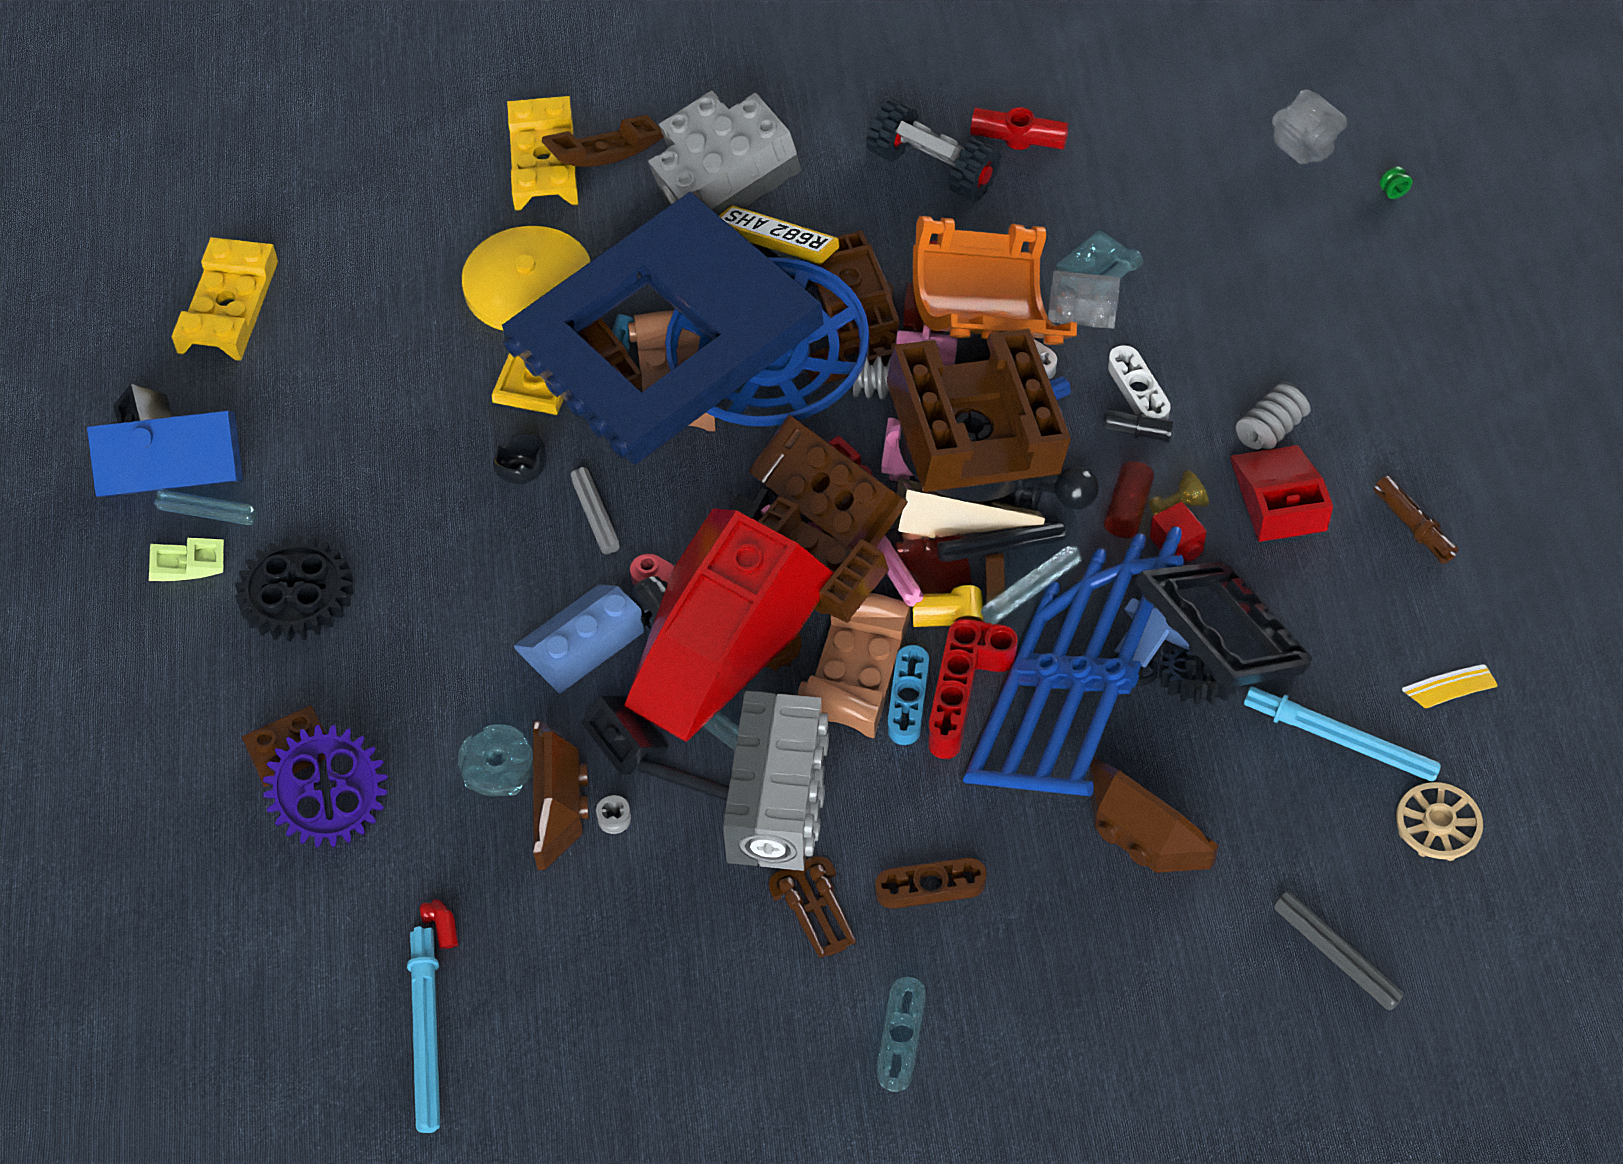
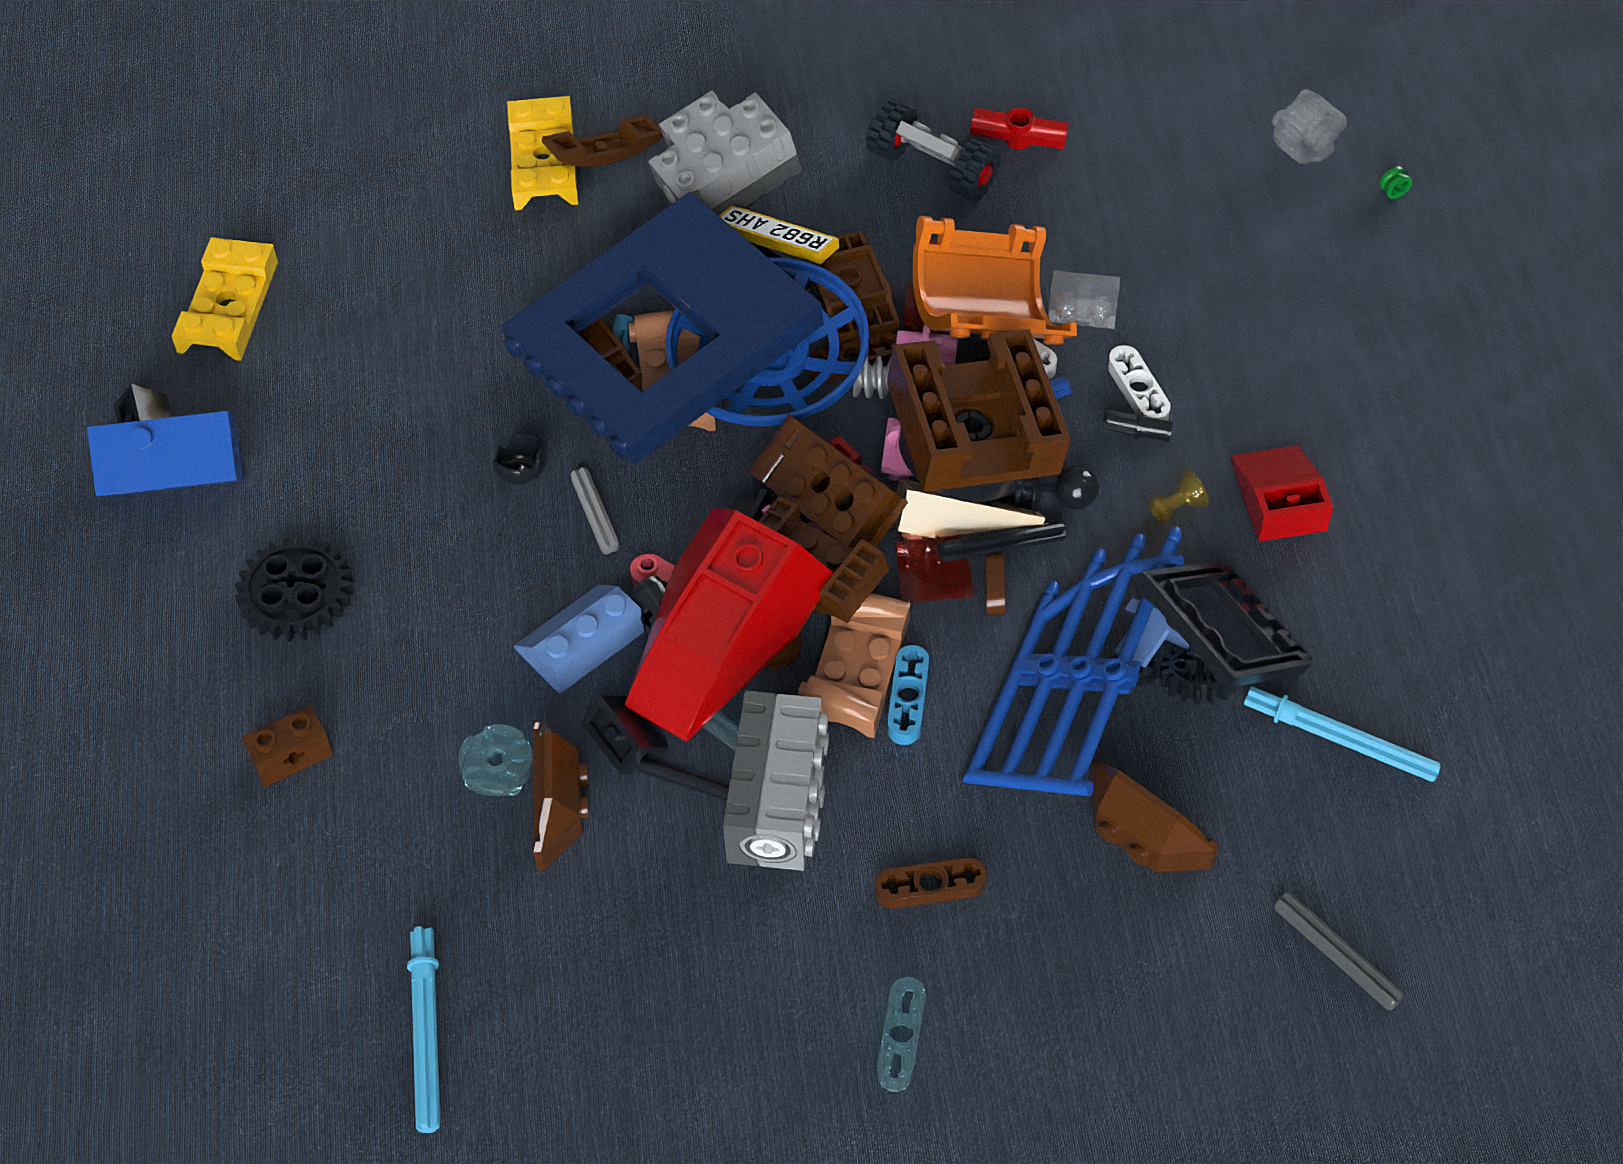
yellowish green slope [149,538,224,581] -> none
clear light blue axle [155,490,257,526] -> none
dark purple gear [263,725,388,849] -> none
red arm [419,899,459,949] -> none
yellow dish [462,226,591,331] -> none
yellow plate [491,353,564,415] -> none
light grey bush [596,795,631,834] -> none
reddish brown piece [769,856,856,958] -> none
bright pink axle [876,535,924,606] -> none
yellow piece [912,585,984,627] -> none
red beam [928,619,1018,759] -> none
clear light blue axle [981,546,1082,624] -> none
clear light blue plate [1055,230,1144,301] -> none
clear red pin [1104,462,1155,538] -> none
red brick [1149,501,1207,561] -> none
light grey piece [1235,381,1311,450] -> none
reddish brown pin [1373,476,1459,564] -> none
tan wheel [1396,782,1483,861] -> none
yellow sticker [1402,664,1498,708] -> none

